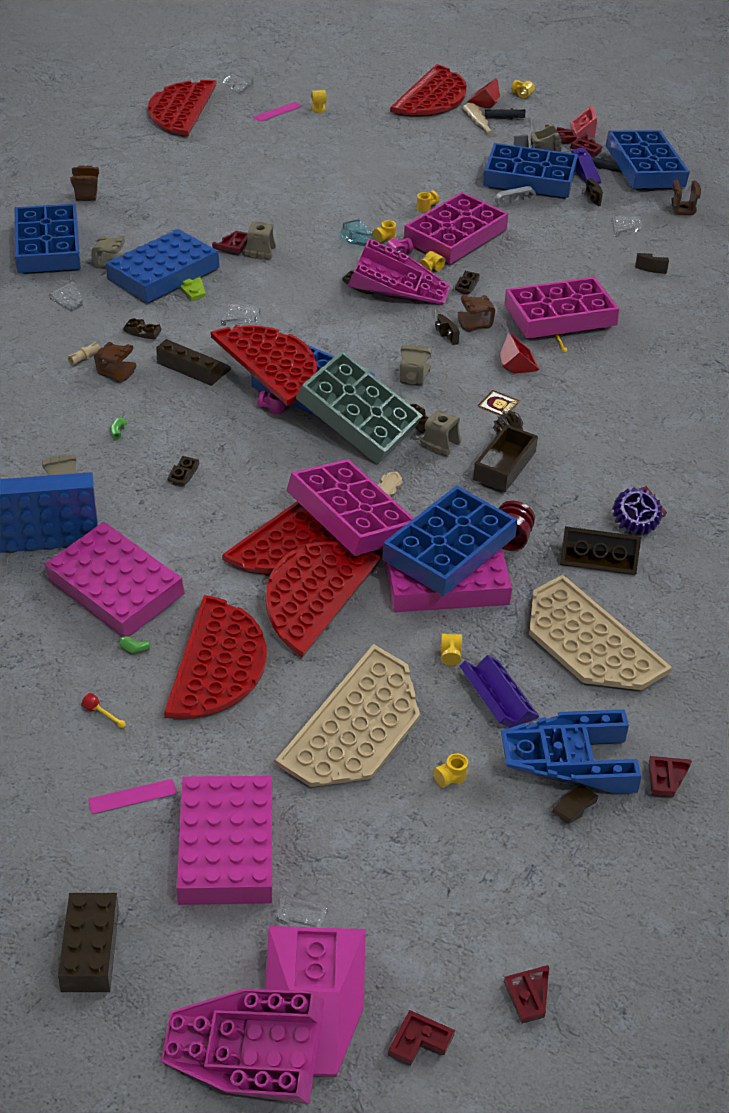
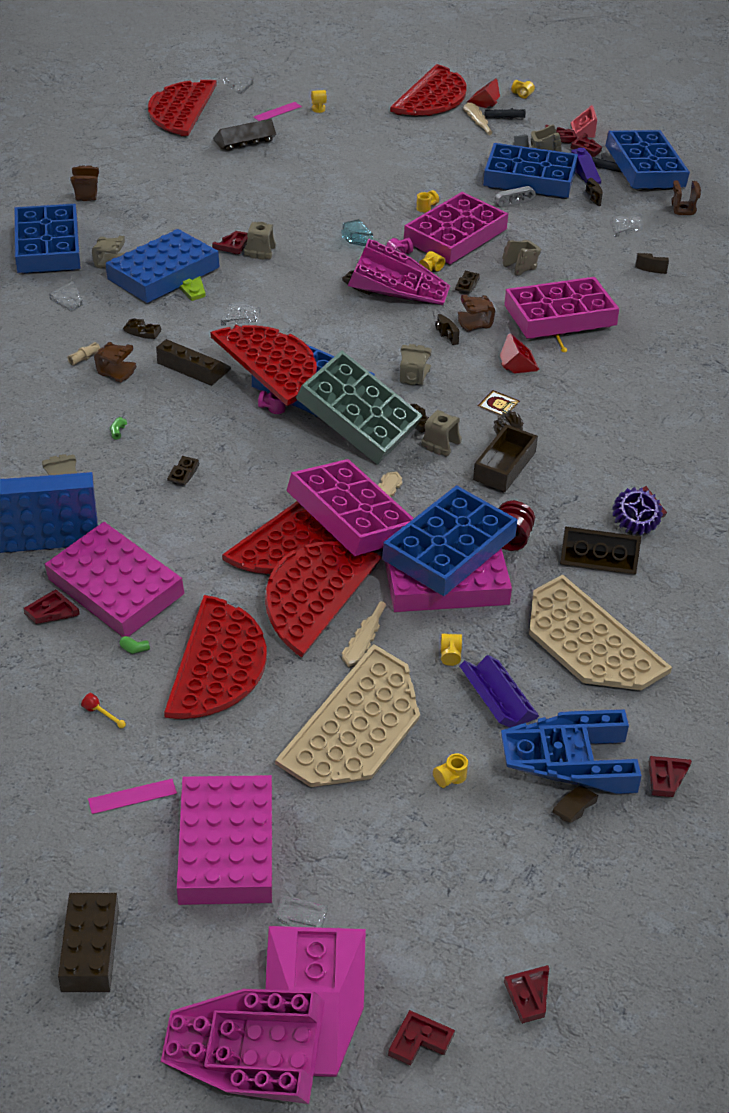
yellow piece [372,220,396,243] -> none
none -> dark red wing [23,589,80,624]
none -> dark brown slope [213,118,276,150]
none -> tan sword [342,601,386,667]
none -> dark tan piece [502,240,541,276]

